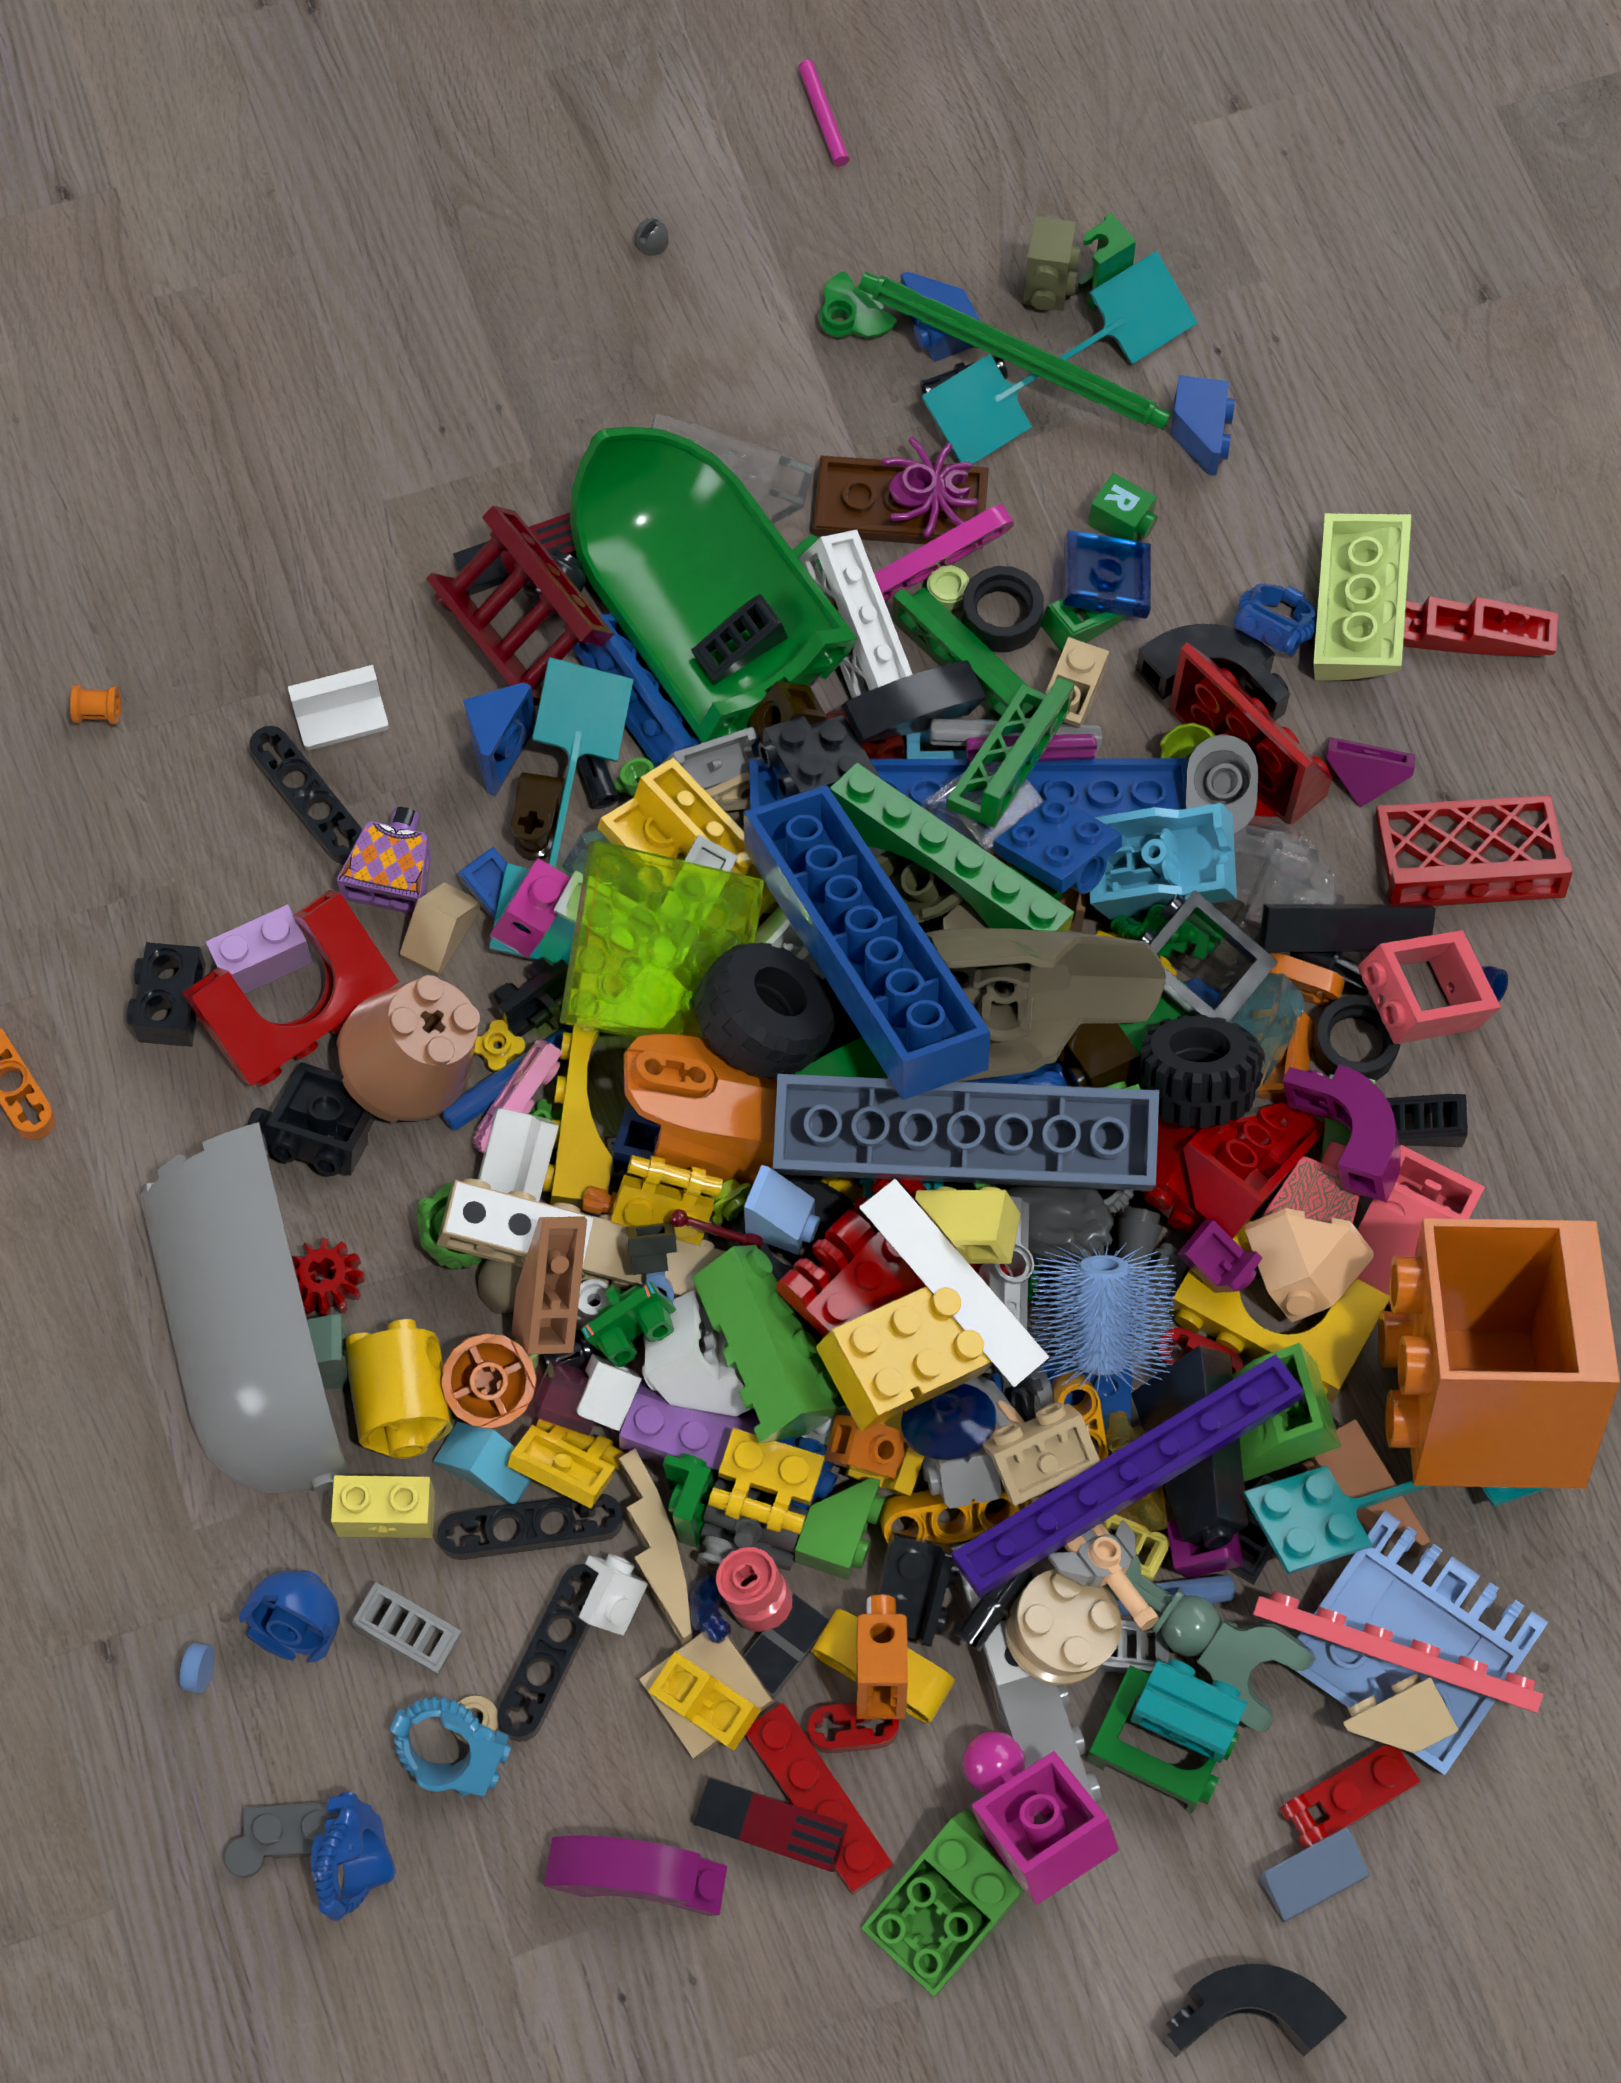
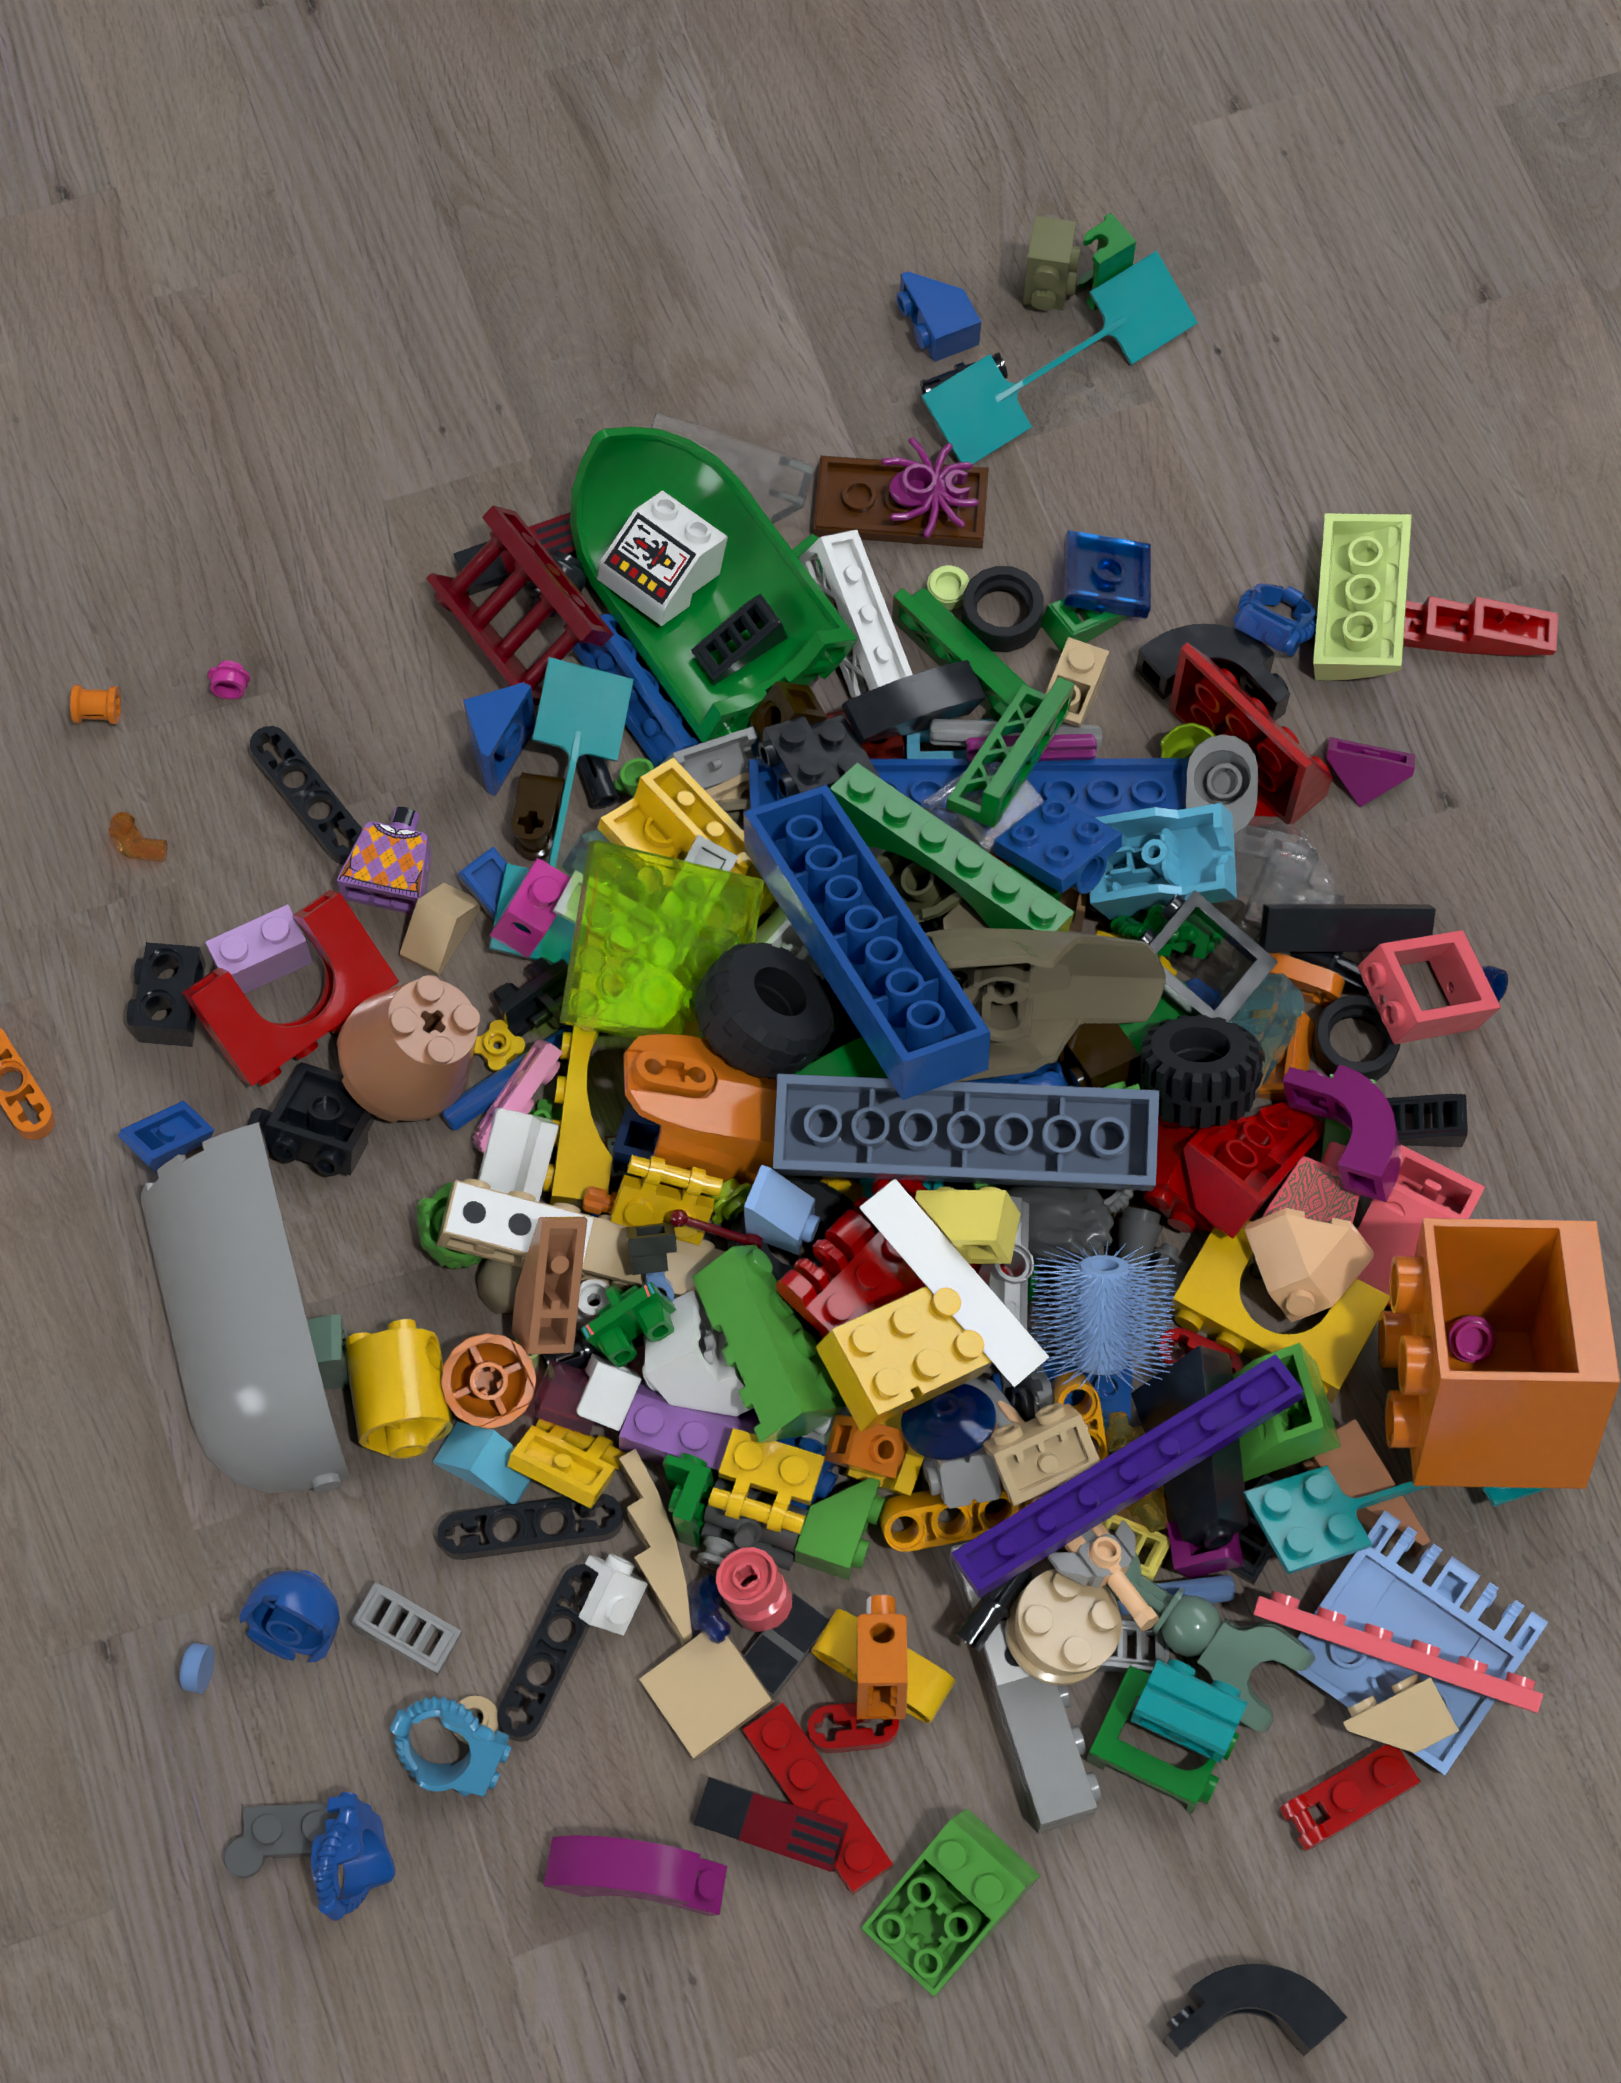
white panel [288,665,389,751] -> none
red gear [292,1237,365,1316] -> none
light yellow brick [331,1475,435,1538] -> none
dark grey hinge [635,218,669,256] -> none
yellow slope [648,1651,761,1751] -> none
dark pink bar [798,60,850,166] -> none
green plate [819,271,897,338] -> none
green piece [858,271,1171,430] -> none
dark pink beam [874,504,1015,601] -> none
black bracket [876,1532,958,1647] -> none
dark pink brick [962,1731,1119,1905] -> none
green brick [1088,473,1158,549] -> none
blue slope [1171,375,1235,475] -> none
magenta bracket [1177,1220,1263,1293] -> none
sand blue slope [1259,1827,1369,1922] -> none
red fence [1375,795,1573,906] -> none
none -> clear orange arm [109,812,168,861]
none -> blue slope [118,1100,215,1175]
none -> dark pink plate [207,661,251,699]
none -> white piece [597,491,728,626]
none -> dark pink plate [1448,1315,1496,1363]

